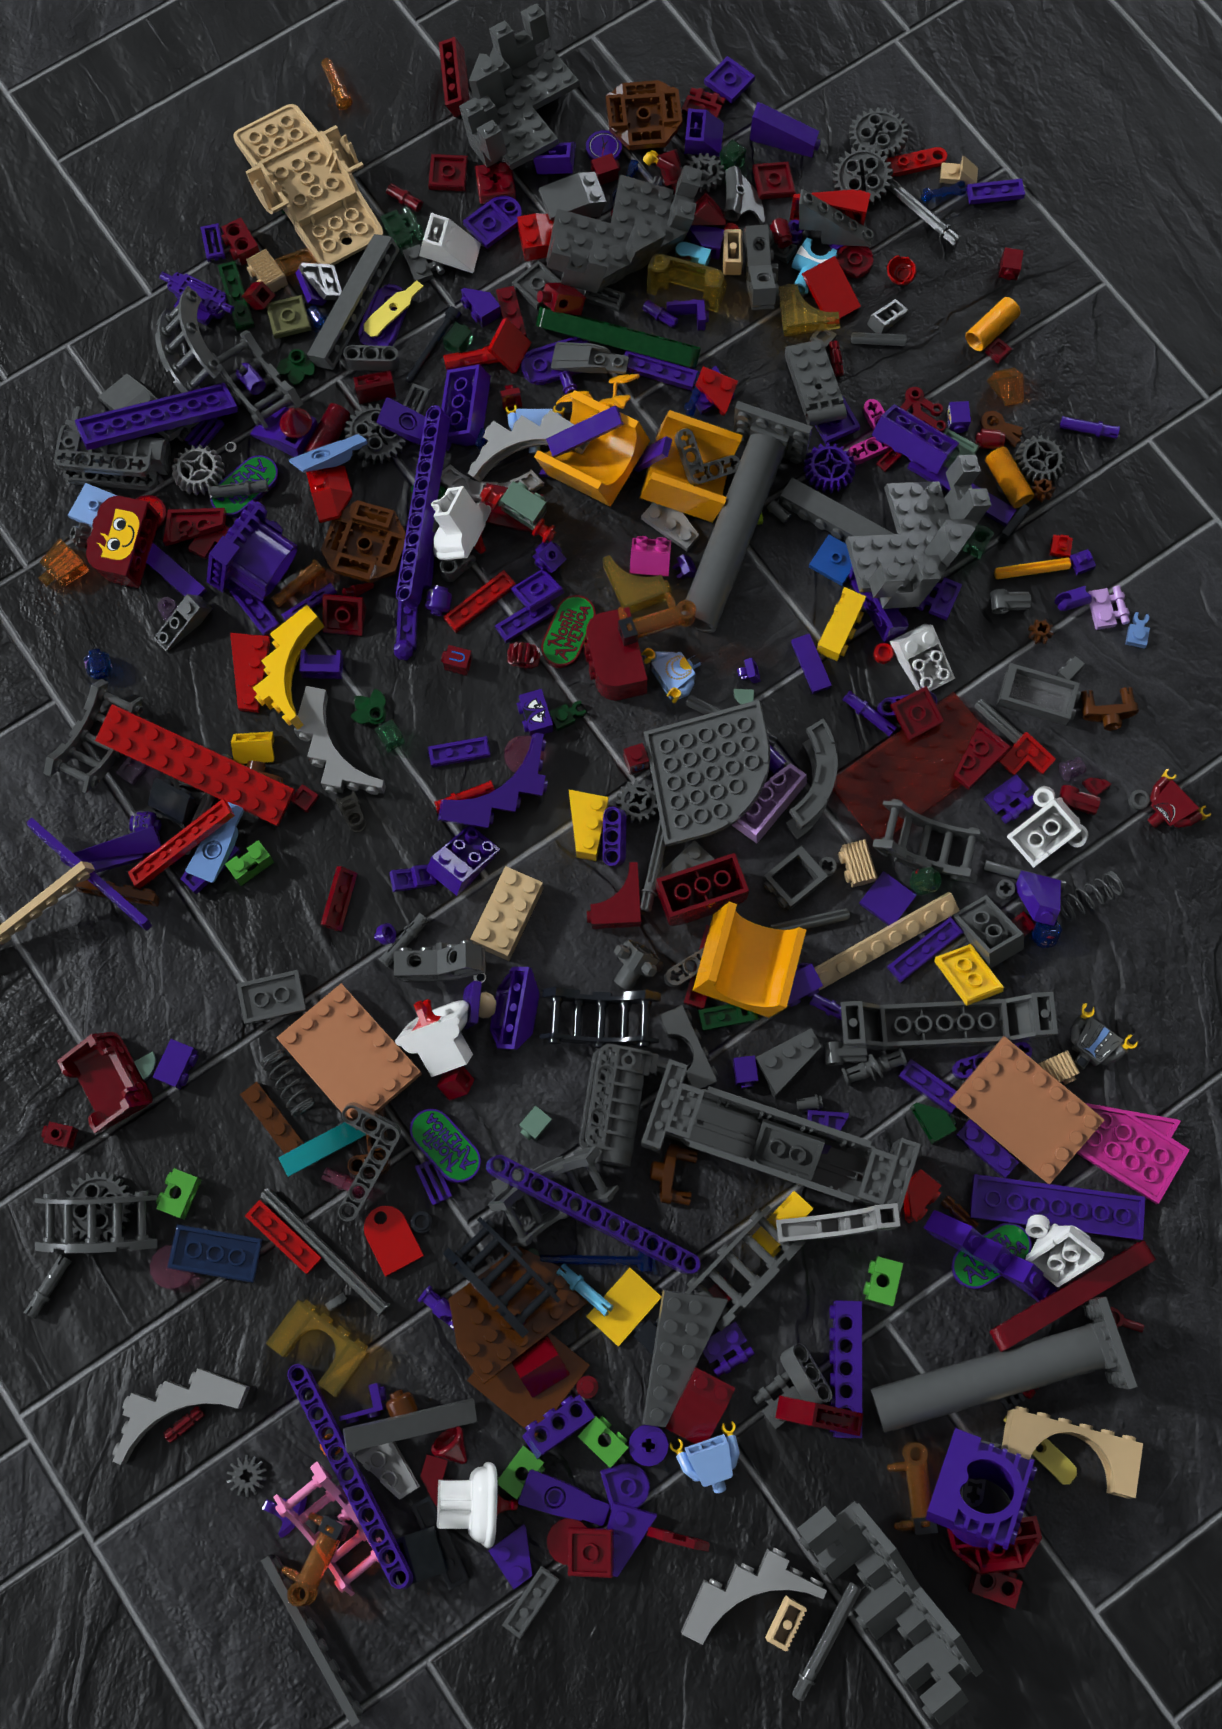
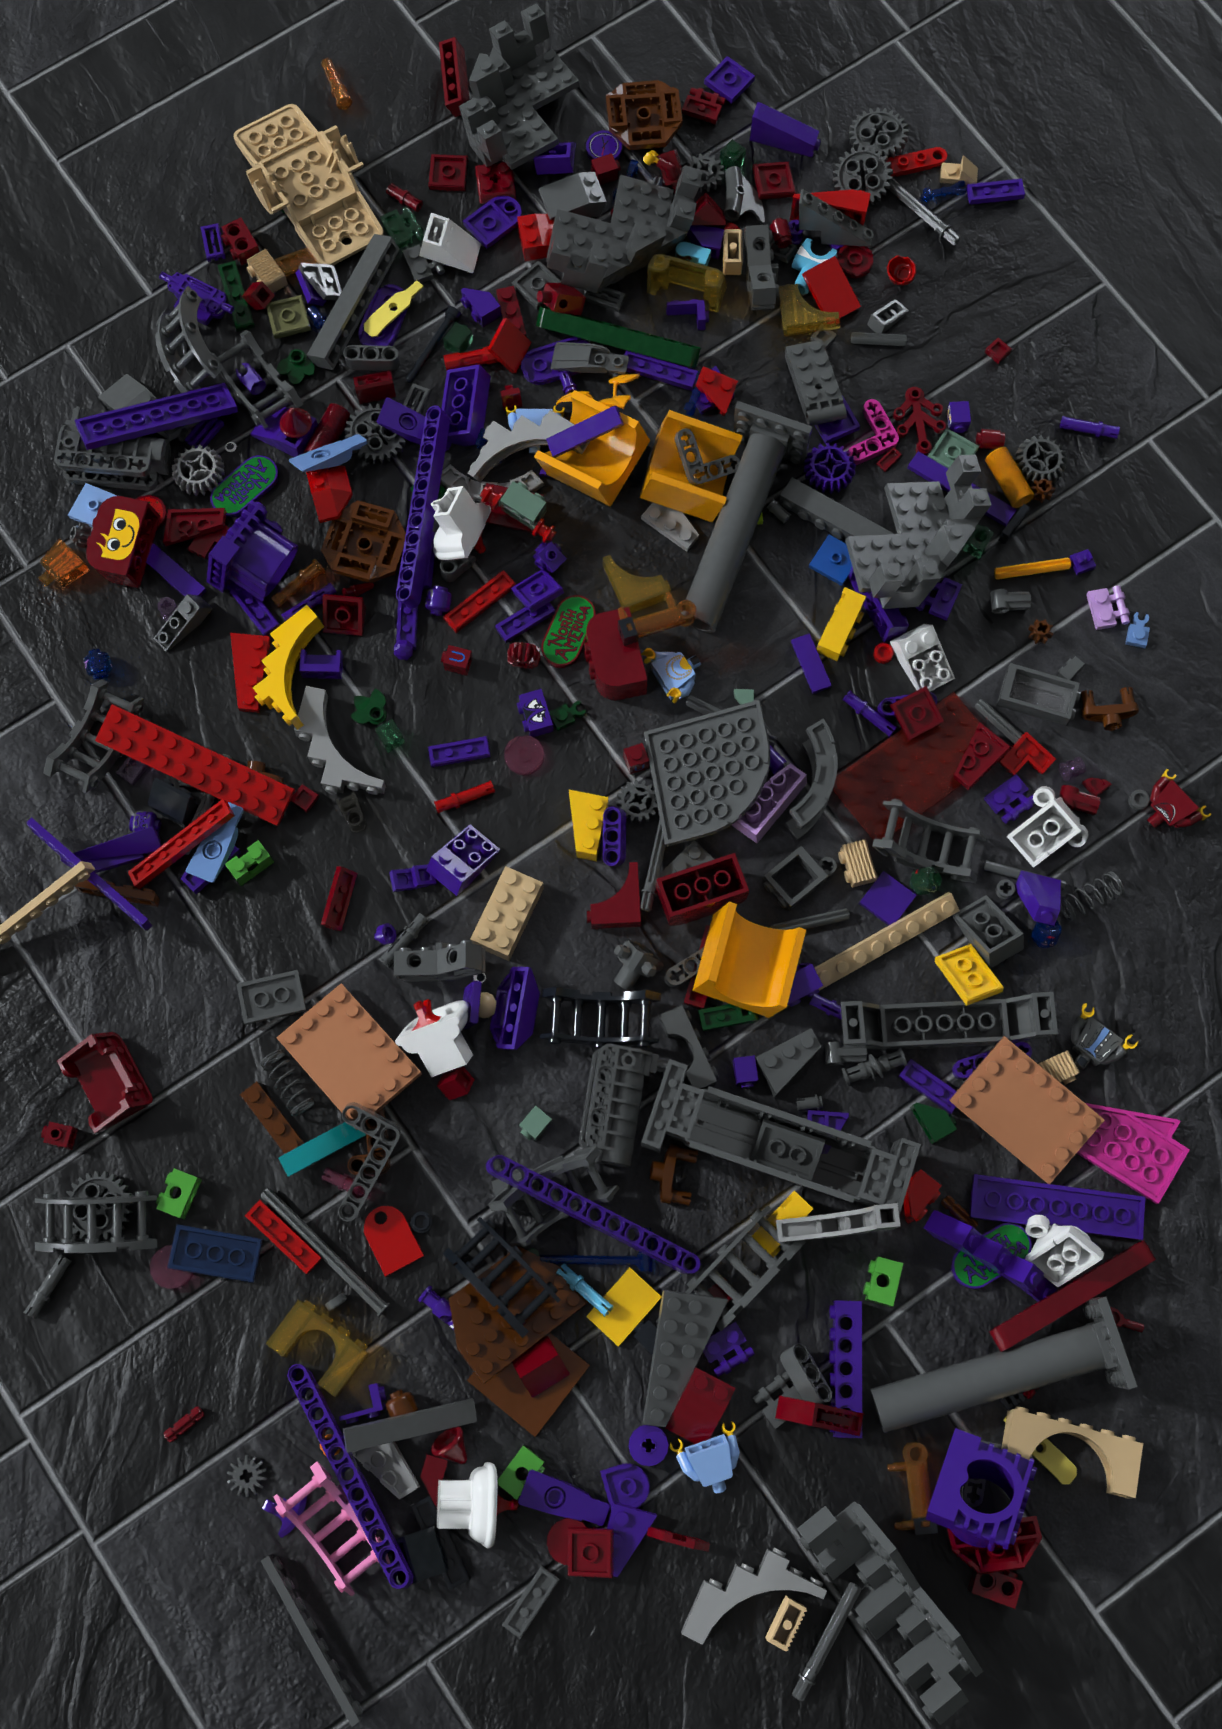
light grey arch [112,1368,250,1465] -> none
sand green tile [134,1051,156,1081] -> none
dark purple brick [153,1039,198,1090] -> none
dark grey pin [208,479,269,499] -> none
yellow panel [231,732,275,764] -> none
clear orange piece [282,1512,352,1607] -> none
tile [410,1109,481,1183] -> none
dark purple tile [415,1161,453,1206] -> none
dark purple arch [438,733,548,828] -> none
dark purple wing [488,1524,533,1589] -> none
dark purple brick [522,1395,595,1459] -> none
dark red plate [576,1376,598,1398] -> none
bright green brick [578,1416,629,1468] -> none
dark pink slope [630,536,671,576] -> none
dark purple tile [633,436,672,472] -> none
dark purple axle [642,300,678,328] -> none
dark purple tile [673,554,697,579] -> none
dark purple slope [684,108,724,157] -> none
dark purple tile [737,658,761,684] -> none
dark red axle [829,341,844,377] -> none
dark purple slope [872,404,959,474] -> none
dark purple tile [887,916,964,983] -> none
dark purple plate [955,1119,1019,1178] -> none
light orange piece [965,297,1021,351] -> none
reddish brown piece [980,410,1023,448] -> none
clear orange slope [987,368,1024,406] -> none
dark red brick [999,247,1024,280] -> none
dark red tile [1011,911,1037,937] -> none
red tile [1049,534,1073,558] -> none
dark purple piece [1055,586,1092,611] -> none

